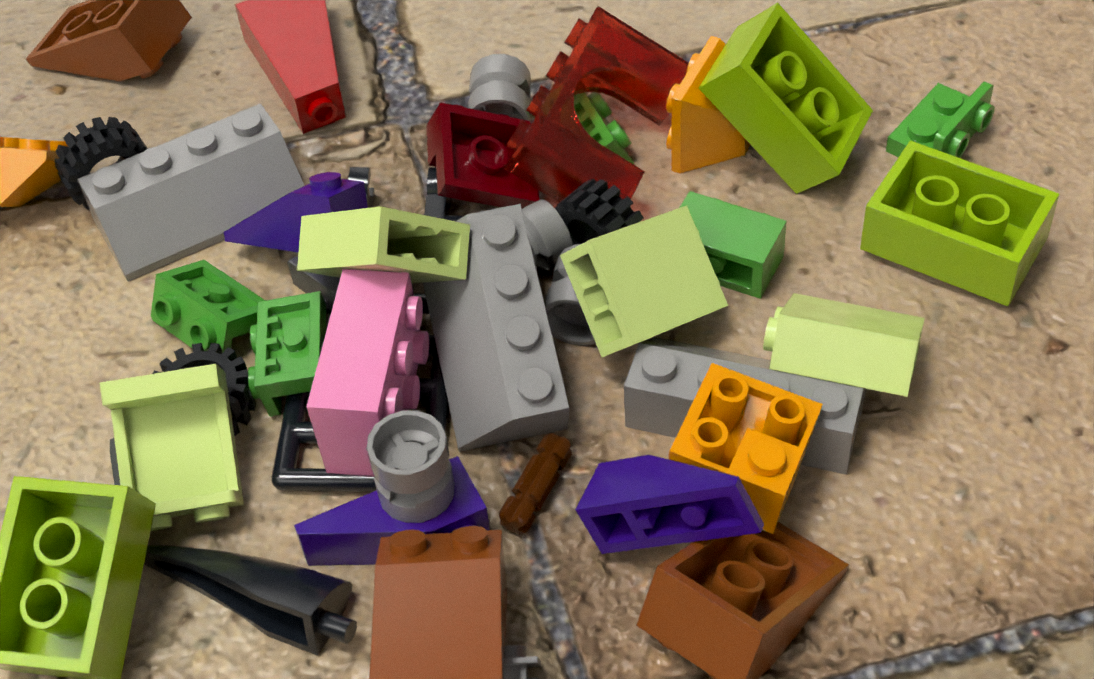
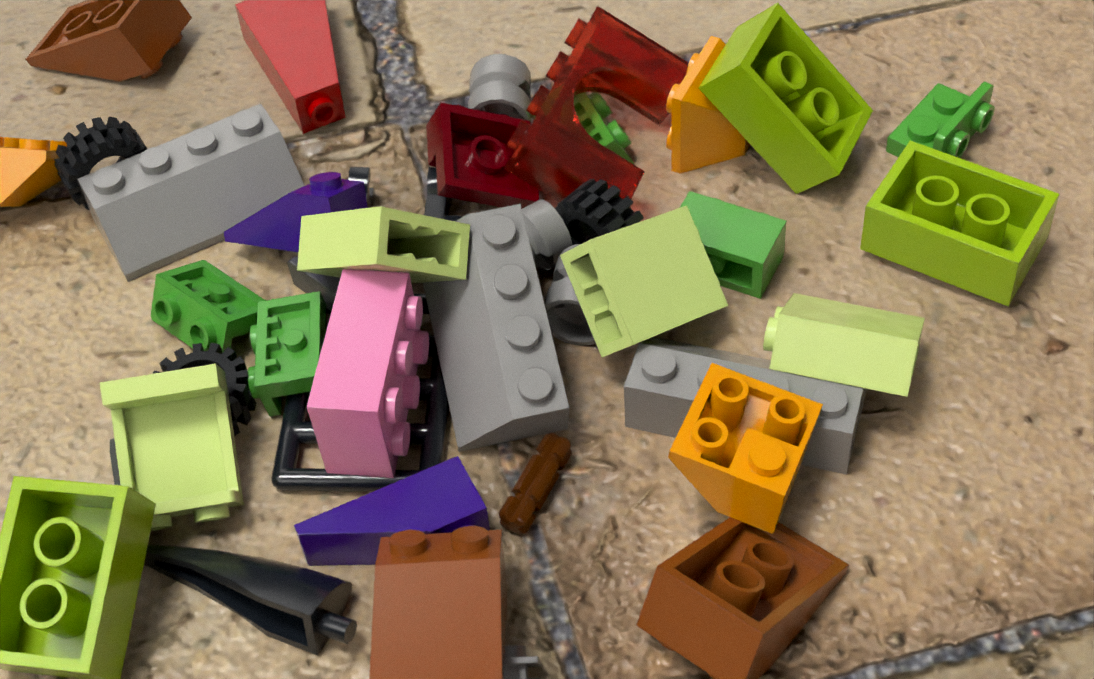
light grey wheel [366,410,455,523] -> none
dark purple slope [575,455,764,554] -> none

